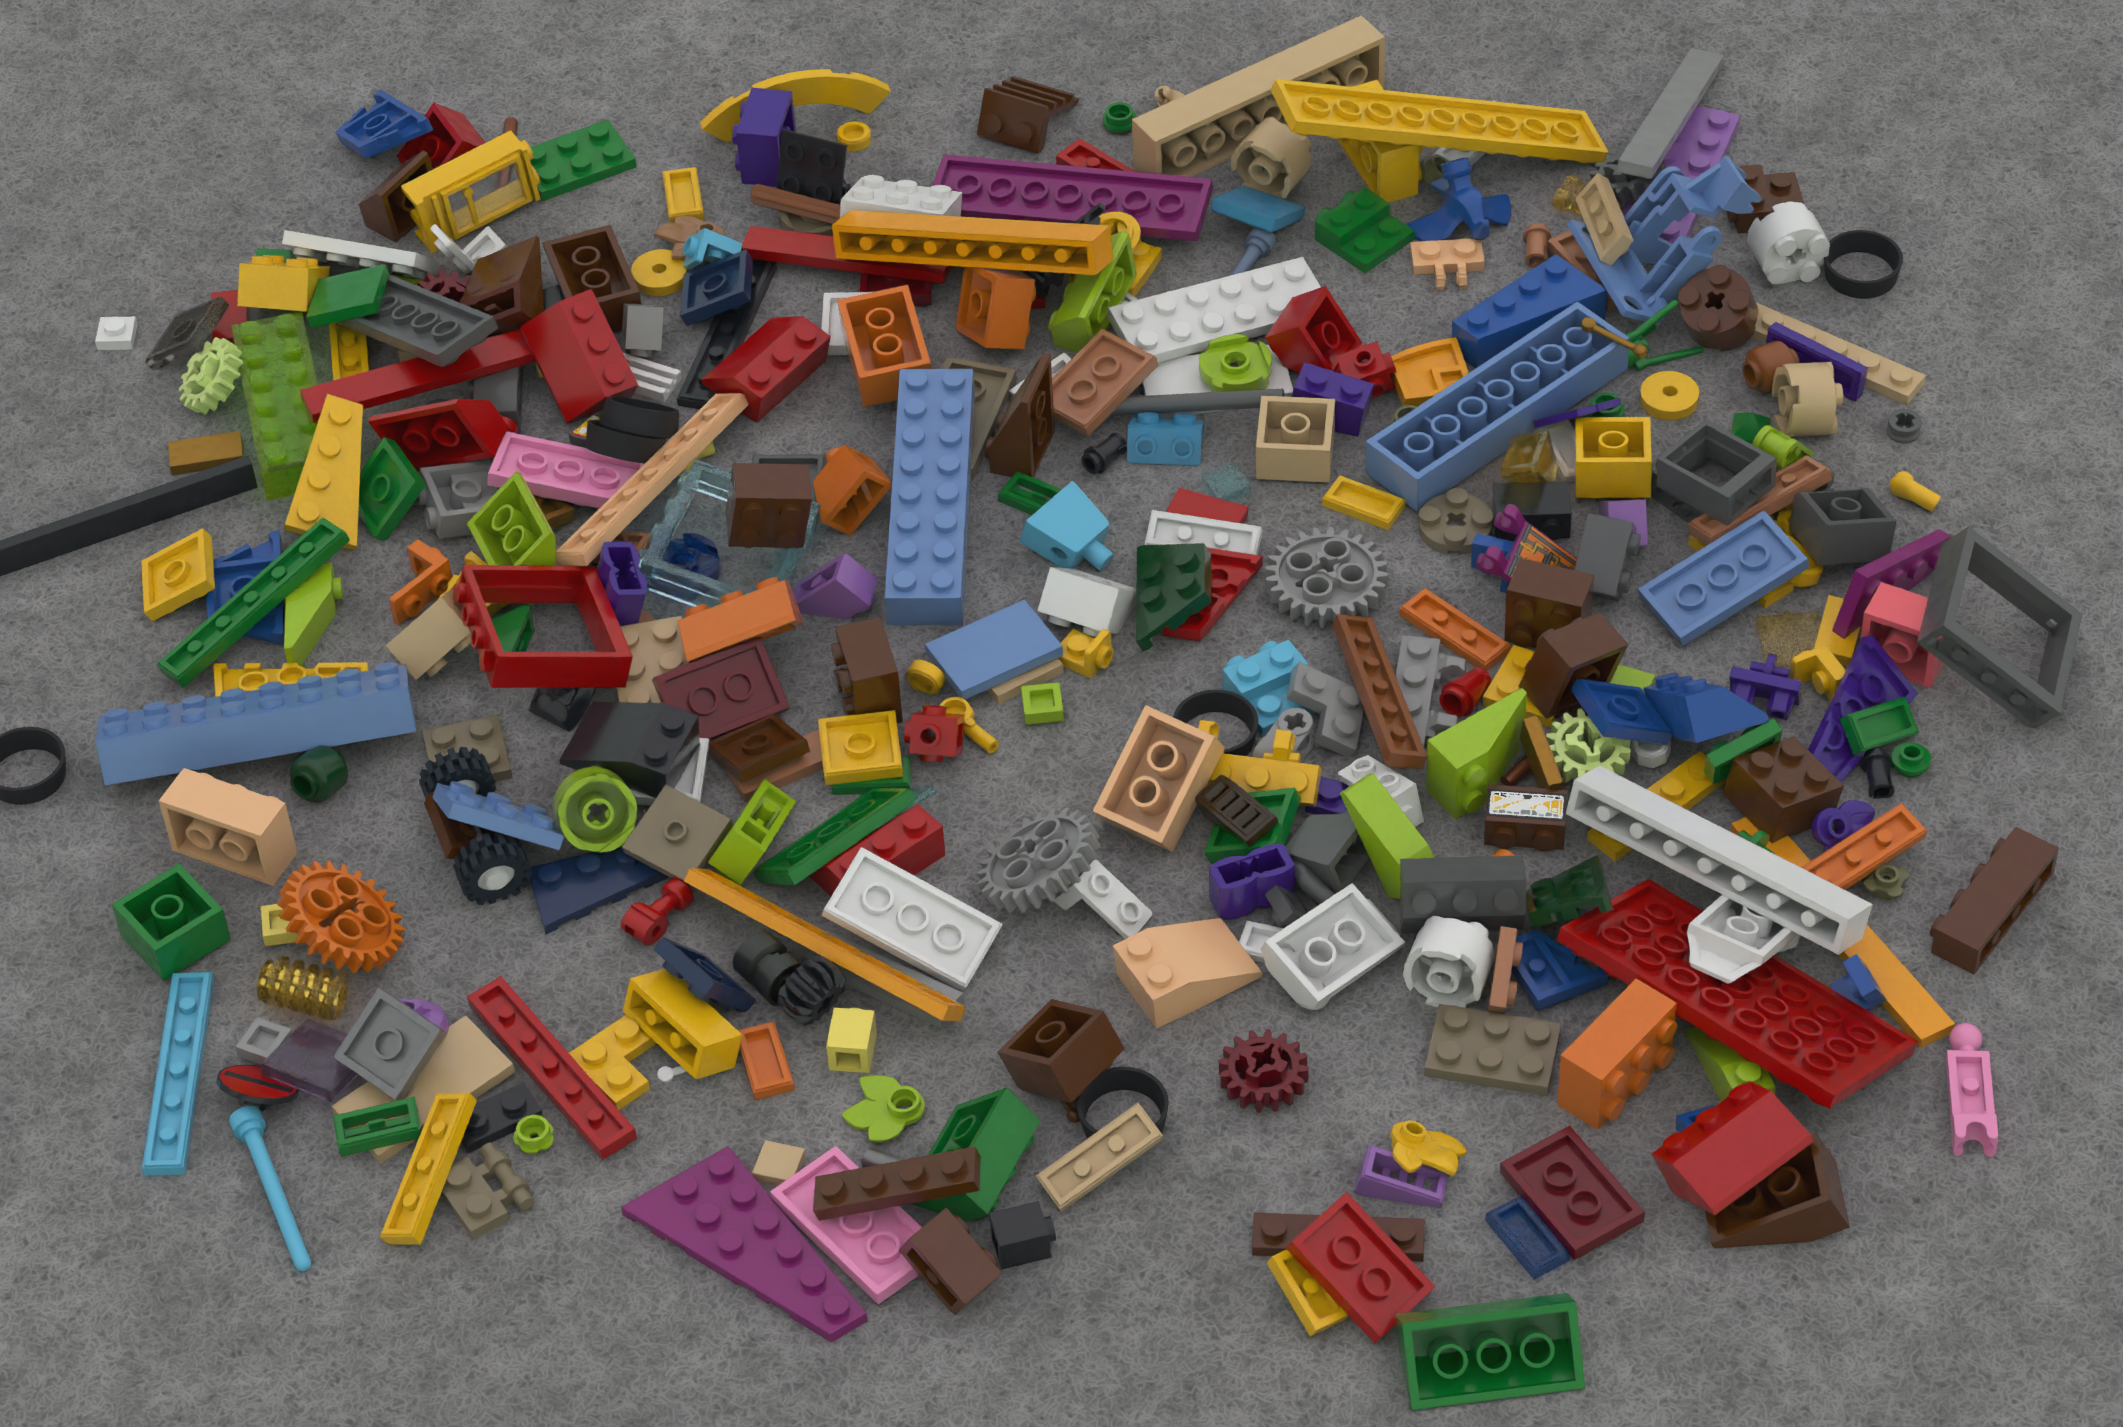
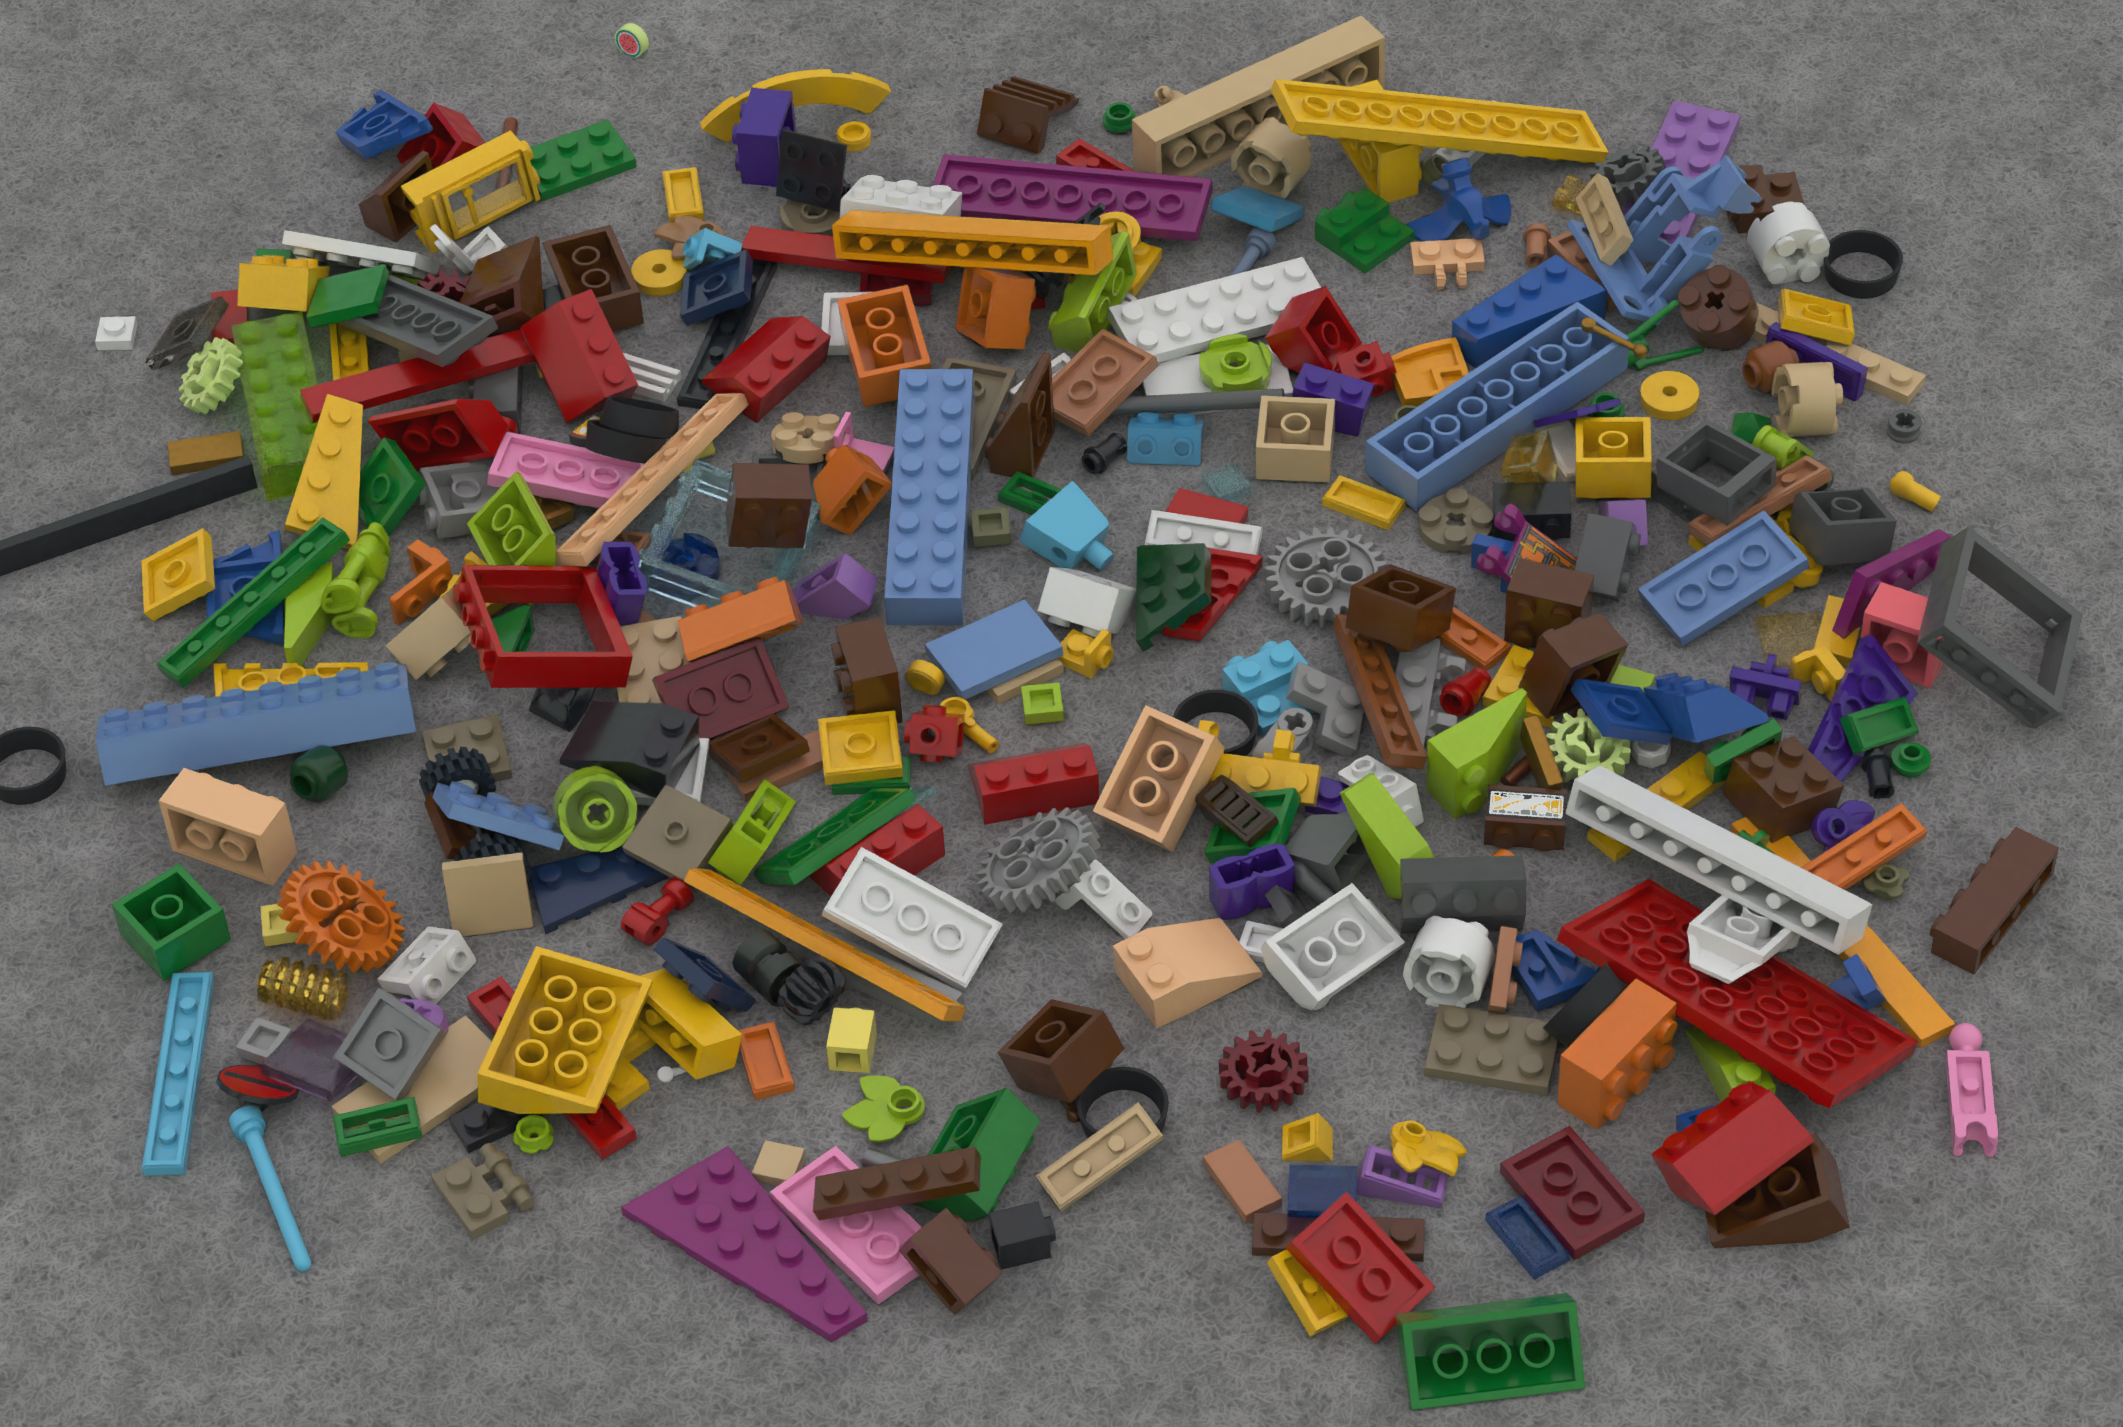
yellow tile [380,1093,477,1245] -> none
light grey brick [621,303,664,357] -> none
dark orange axle [750,184,841,224] -> none
dark green wing [1526,855,1613,927] -> none
light grey tile [1617,48,1724,179] -> none
none -> lime piece [321,522,391,639]
none -> white bracket [377,926,476,1004]
none -> tan tile [442,852,534,937]
none -> yellow slope [477,946,653,1114]
none -> tile [615,23,649,58]
none -> tan plate [771,412,845,464]
none -> bright pink bracket [833,412,895,473]
none -> red slope [969,743,1100,825]
none -> olive plate [970,507,1011,547]
none -> nougat tile [1203,1139,1282,1224]
none -> yellow slope [1282,1113,1333,1161]
none -> clear blue piece [1287,1165,1357,1218]
none -> reddish brown brick [1345,564,1456,652]
none -> black tyre [1543,963,1625,1046]
none -> yellow tile [1778,288,1855,346]

